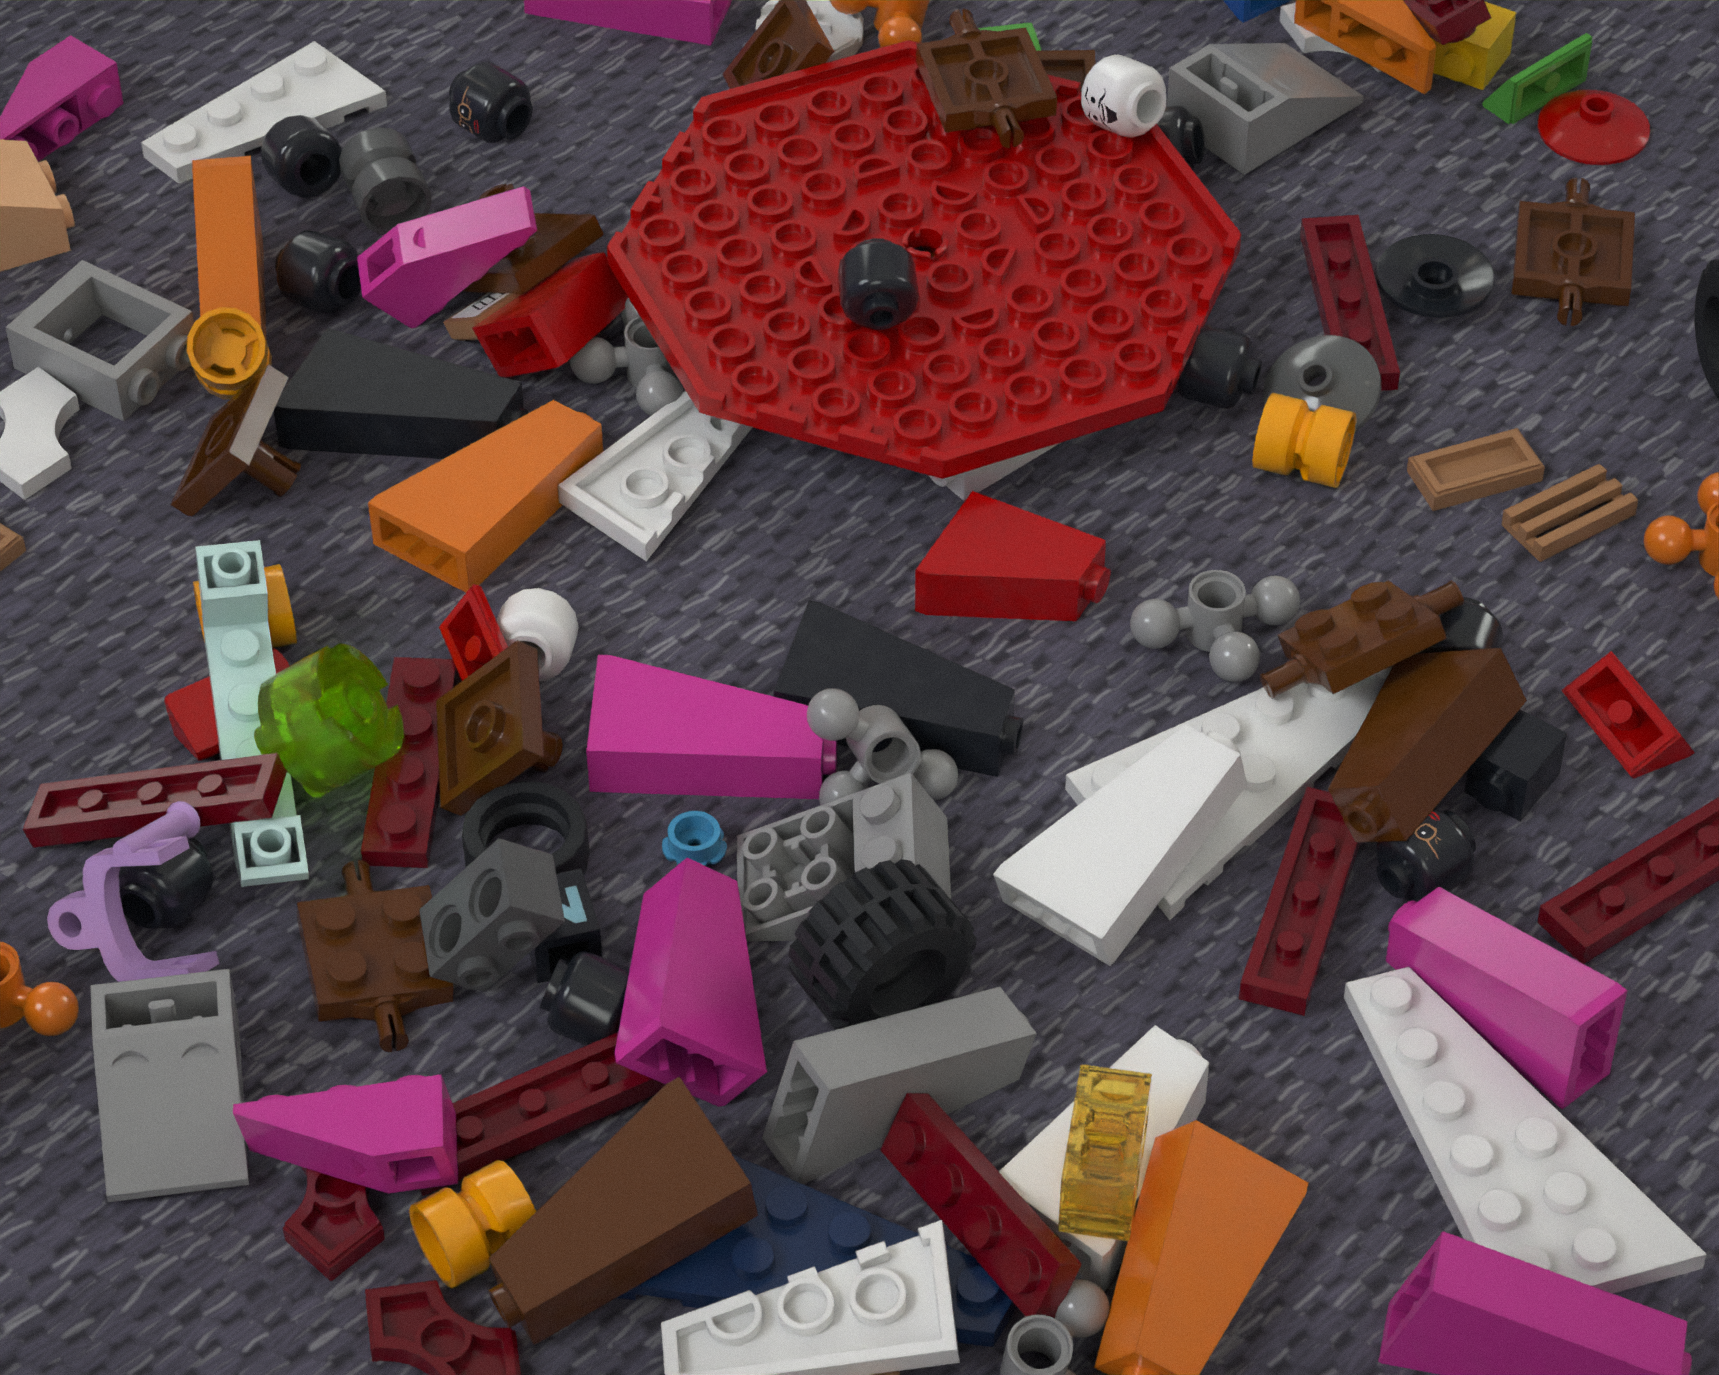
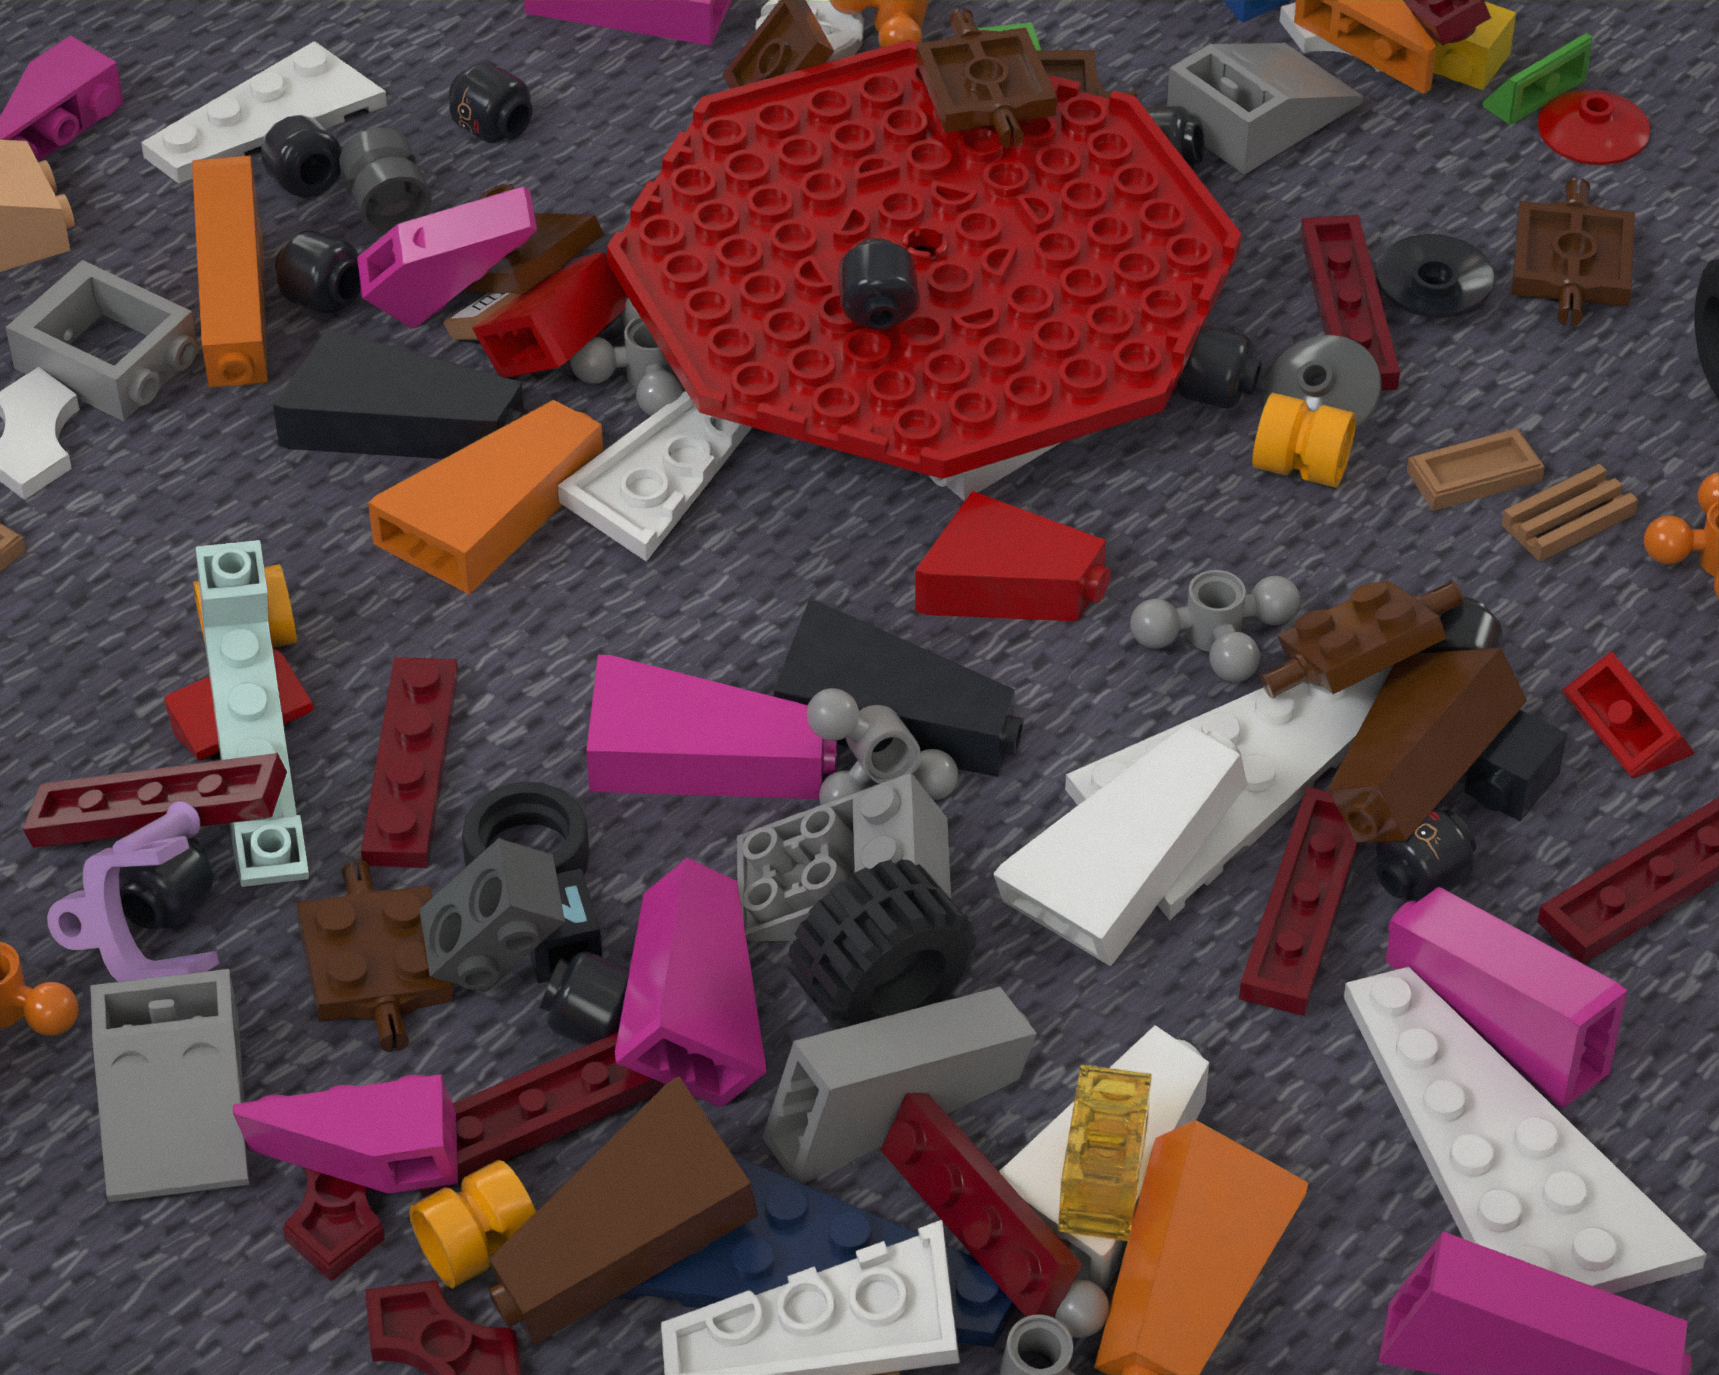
reddish brown tile [171,364,301,516] -> none
light orange wheel [187,307,272,400] -> none
clear neon green brick [254,643,404,798] -> none
reddish brown tile [436,640,563,816] -> none
red slope [439,584,508,681] -> none
white head [496,588,579,681] -> none
dark azure plate [662,811,727,866] -> none
white head [1081,55,1167,138] -> none

